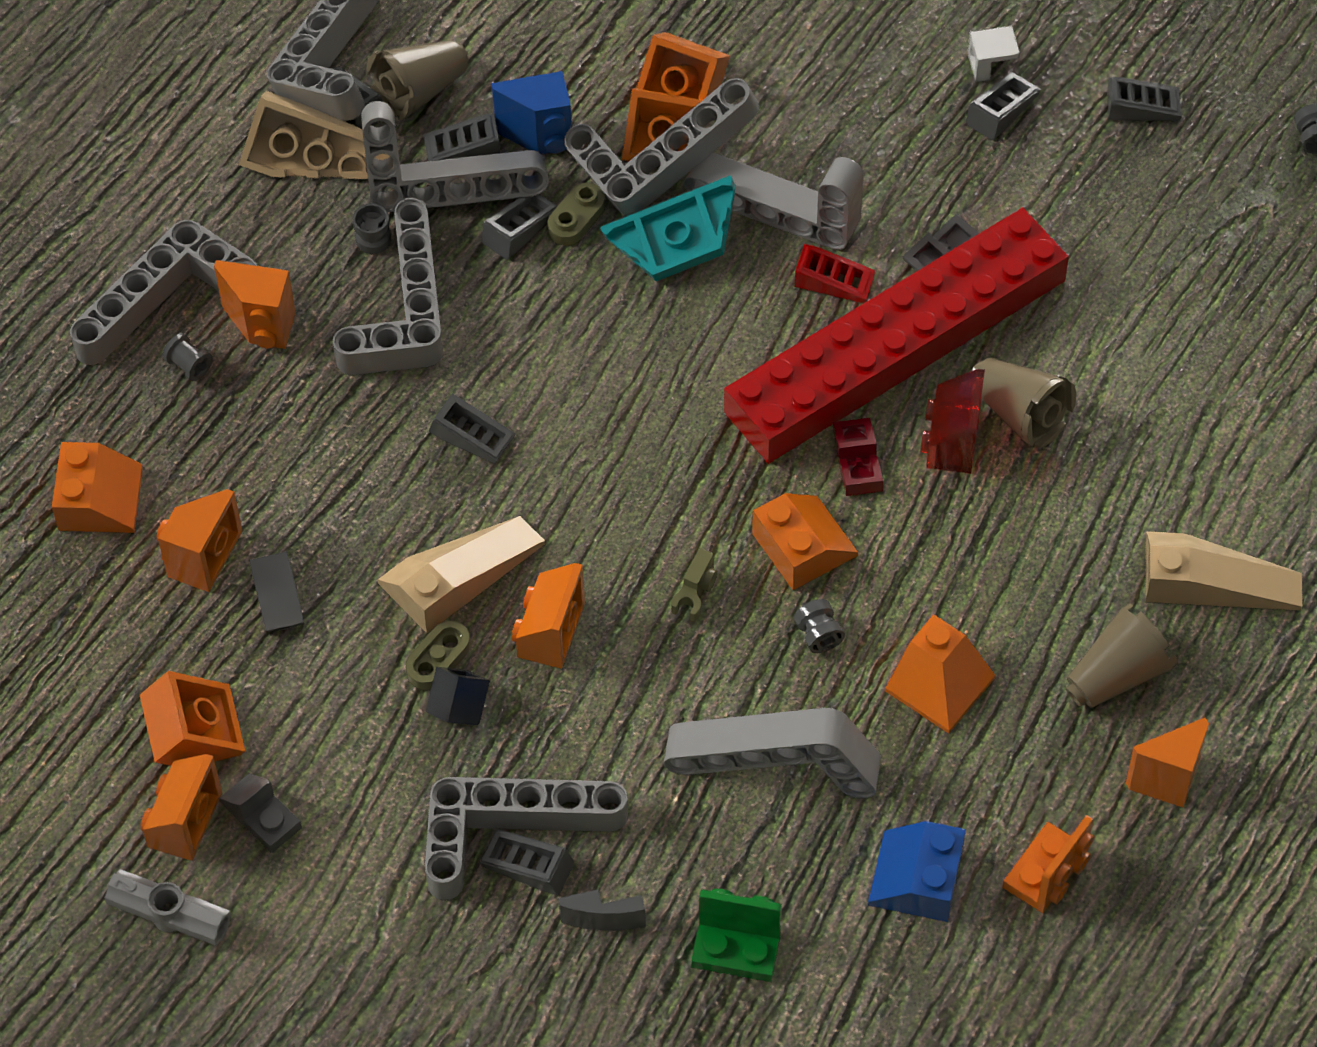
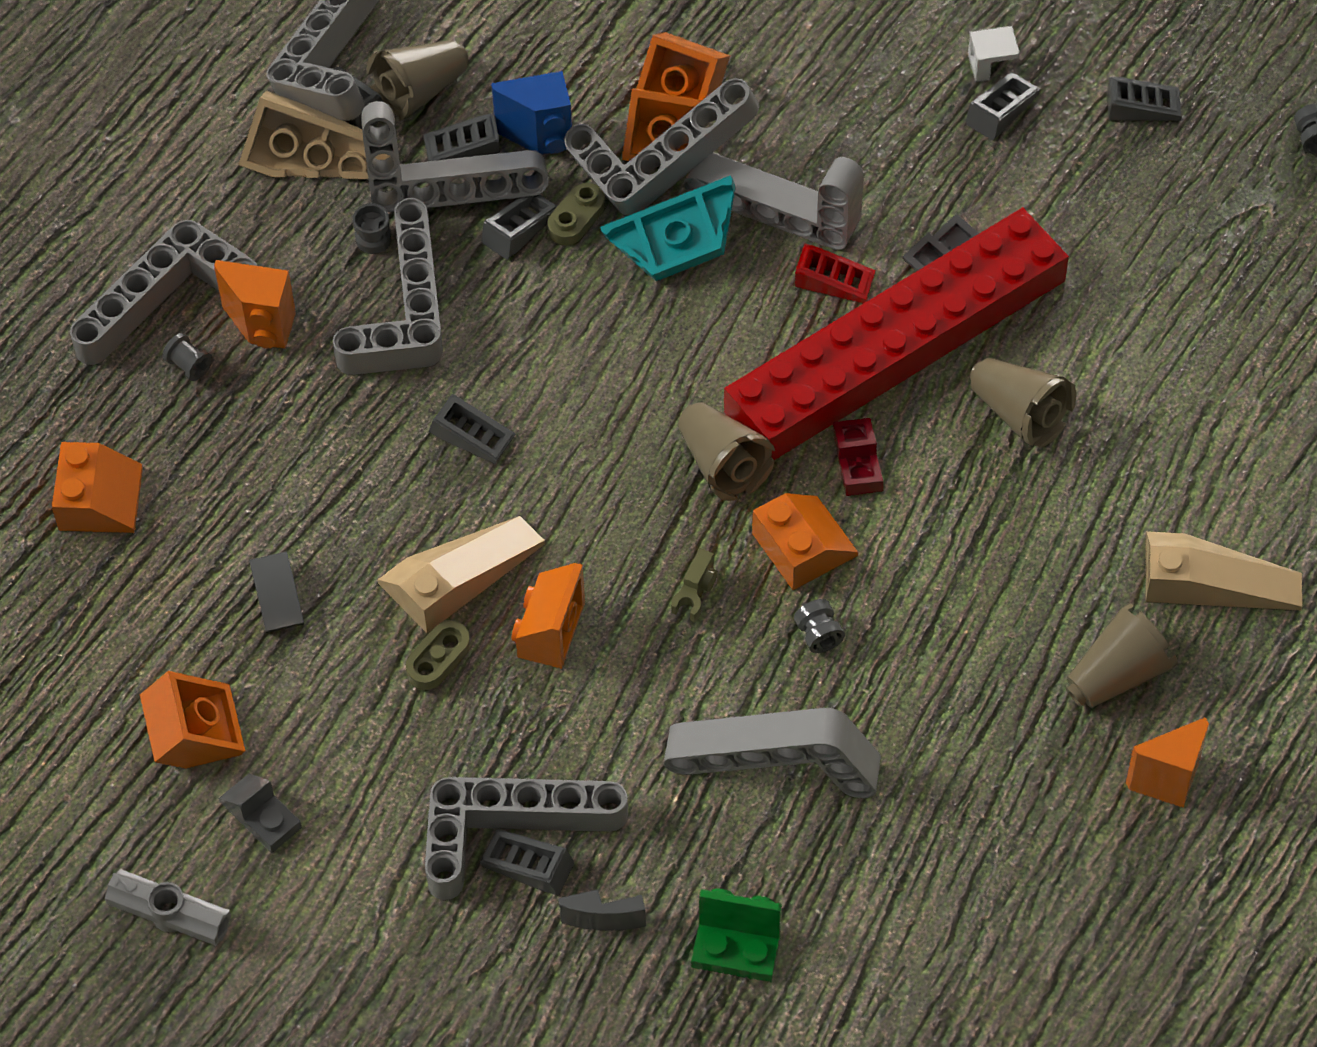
orange slope [141,754,222,861] -> none
orange slope [156,489,243,592] -> none
black panel [426,666,490,726] -> none
blue slope [868,821,966,922] -> none
orange slope [885,614,995,734] -> none
clear red slope [920,369,985,474] -> none
orange bracket [1002,815,1095,913] -> none
none -> dark tan cone [678,402,775,501]

